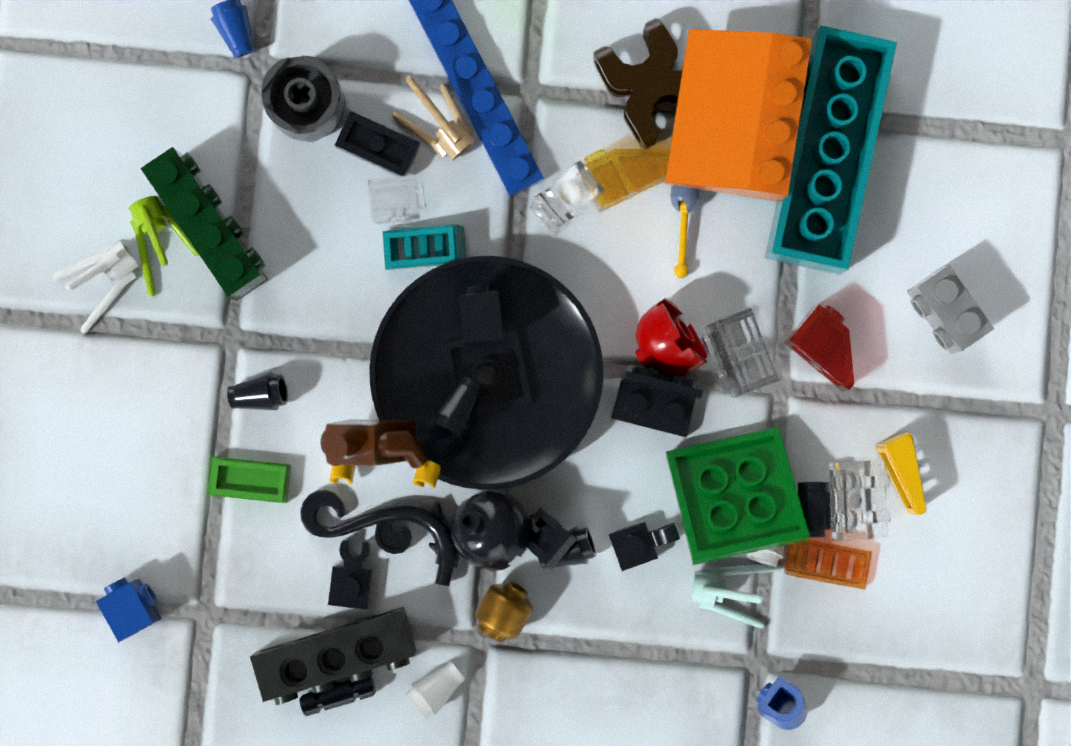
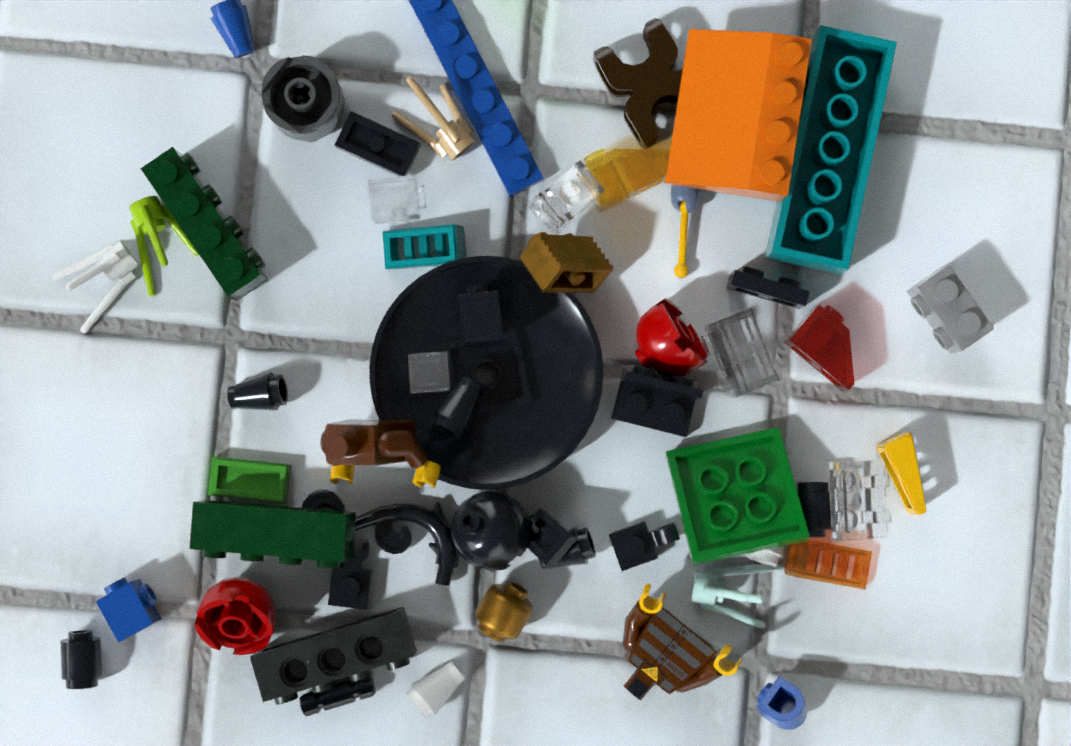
none -> black brick [60,630,102,689]
none -> dark green brick [189,500,356,568]
none -> red cylinder [195,577,276,655]
none -> clear tile [408,352,450,394]
none -> pearl gold brick [520,232,613,294]
none -> torso [622,584,742,700]
none -> black plate [726,266,810,309]

